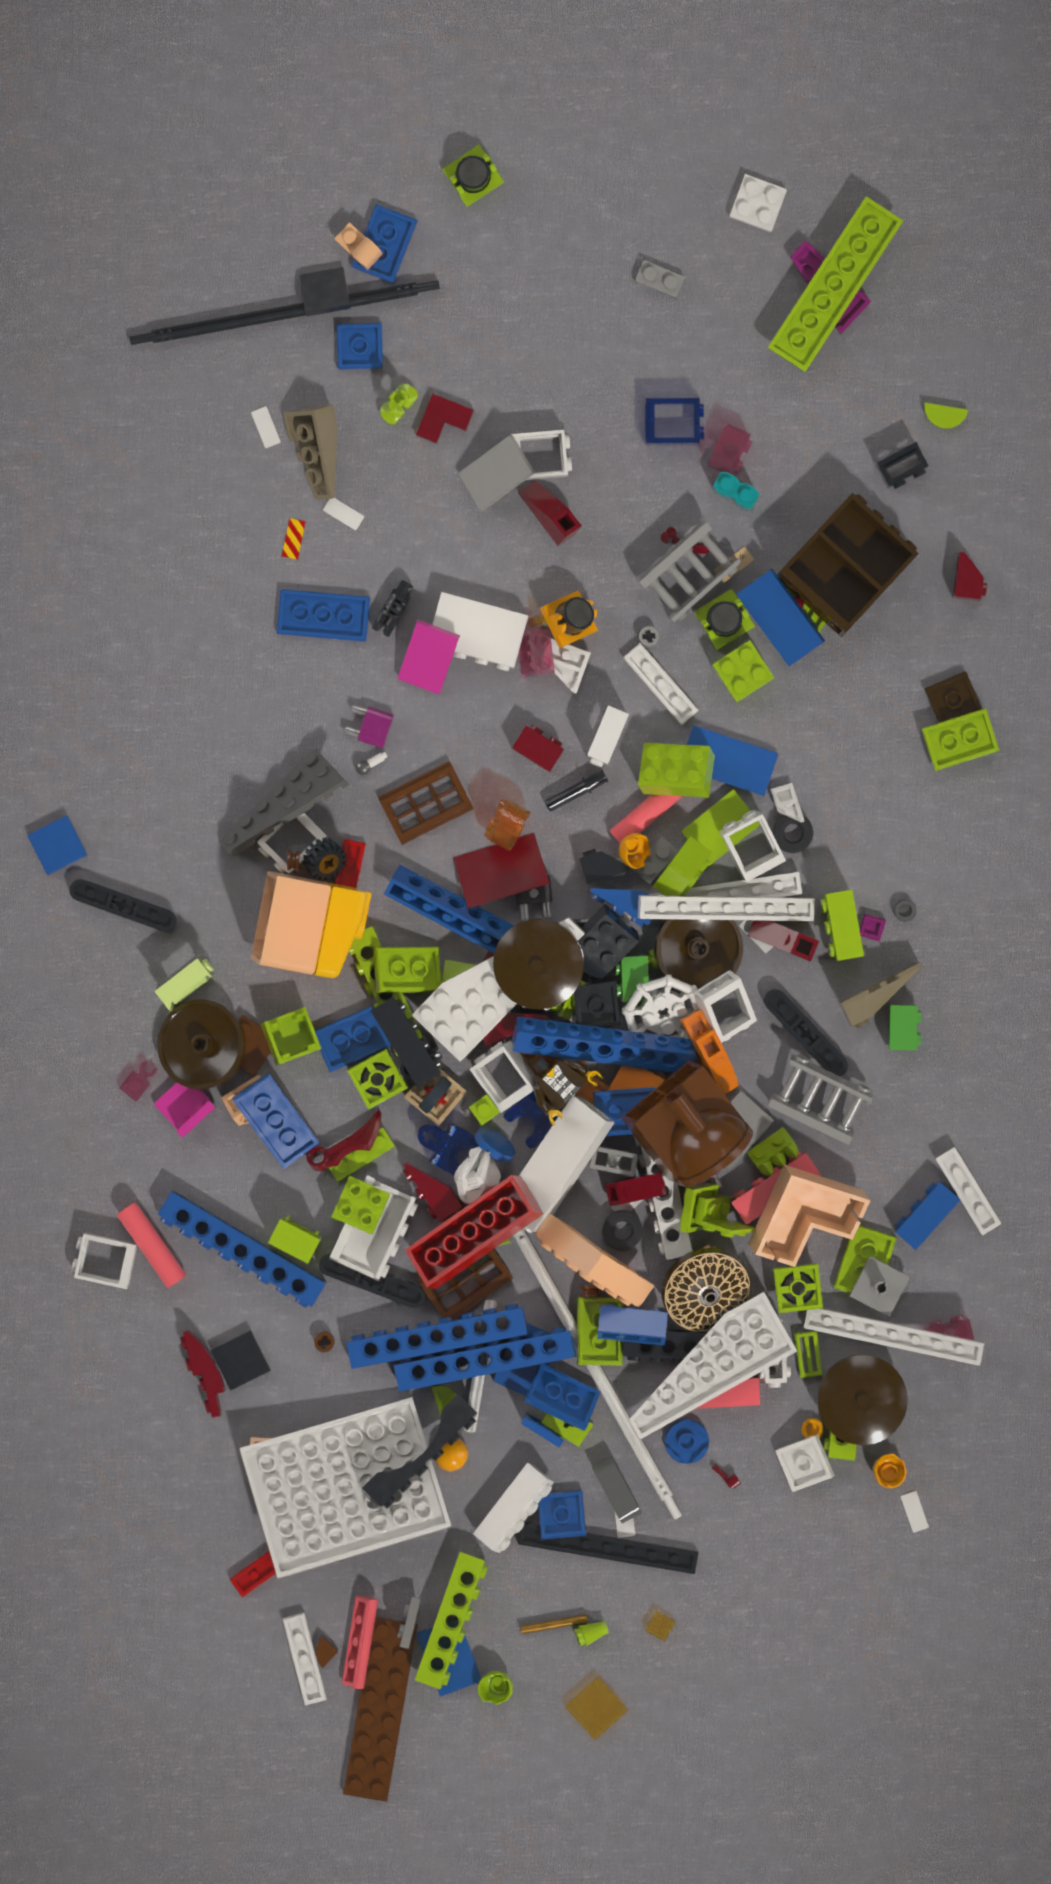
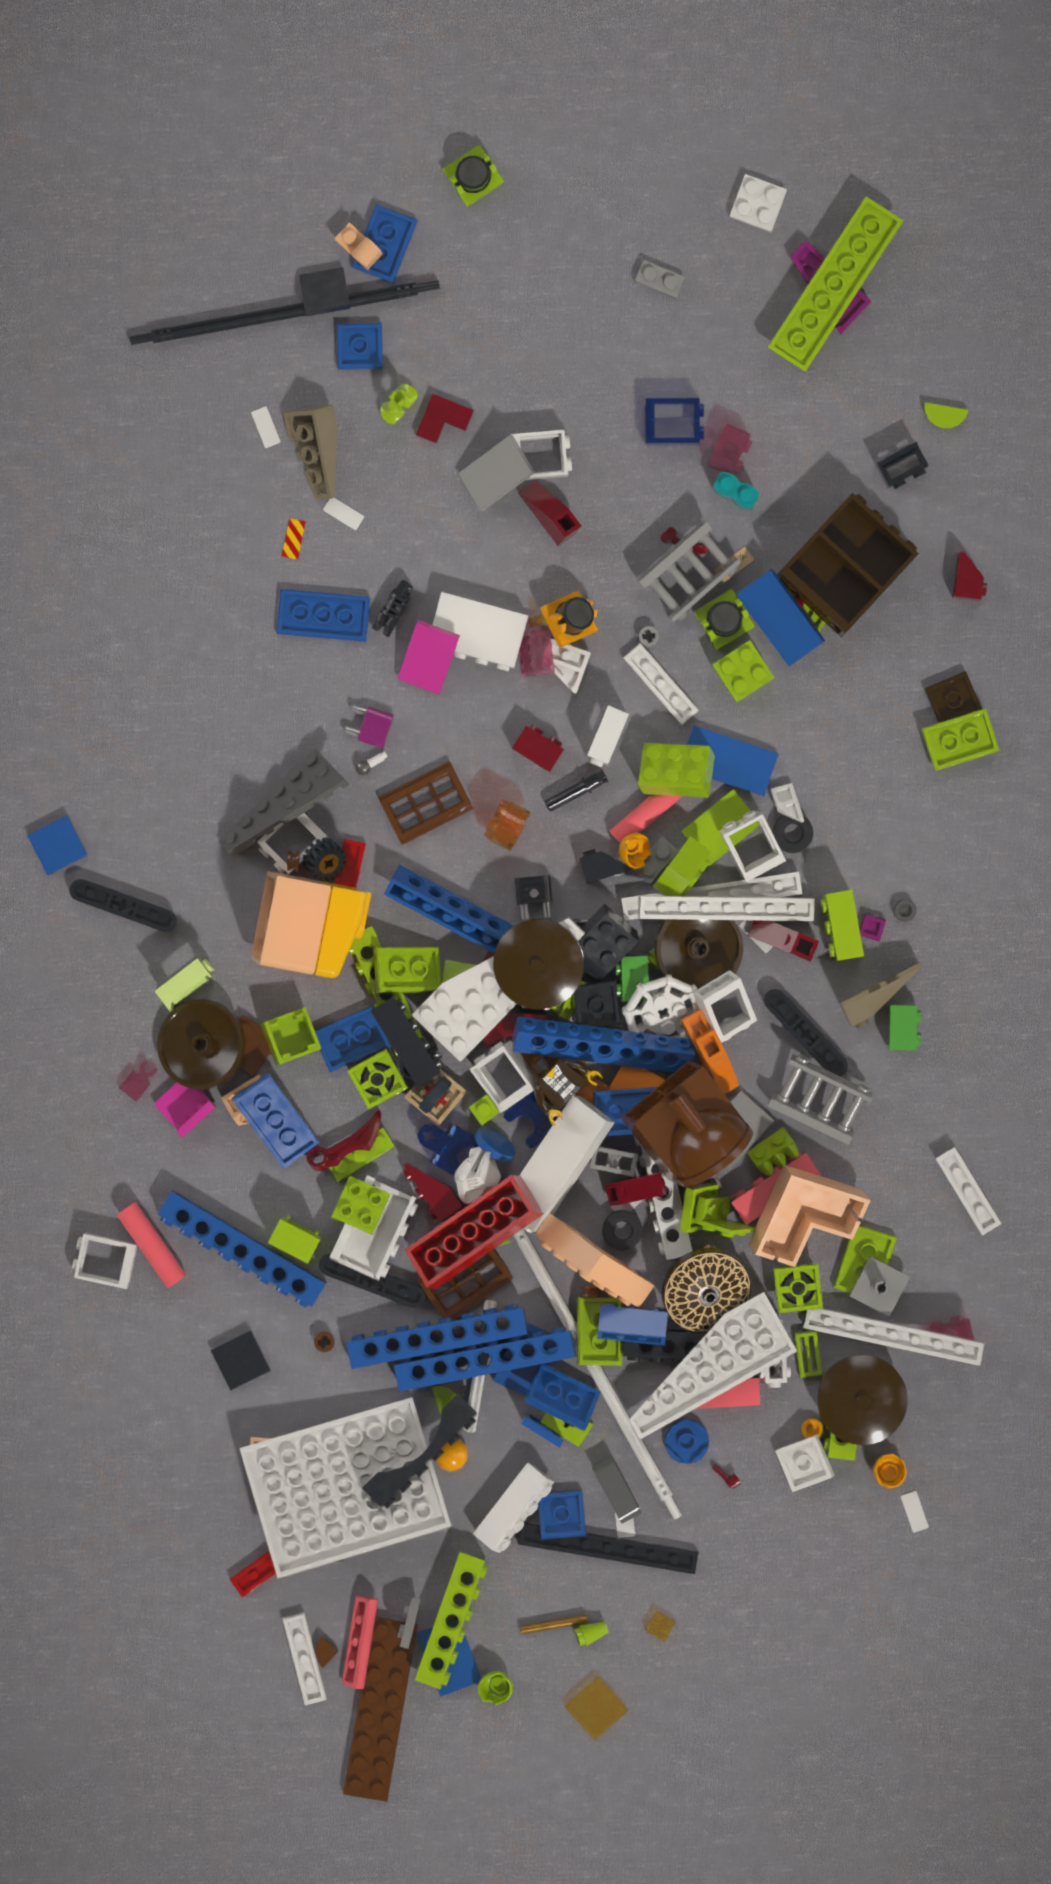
dark red slope [180,1330,226,1418] -> none
dark red sticker [453,833,550,908] -> none
blue slope [590,888,652,927] -> none
blue brick [894,1181,960,1250] -> none

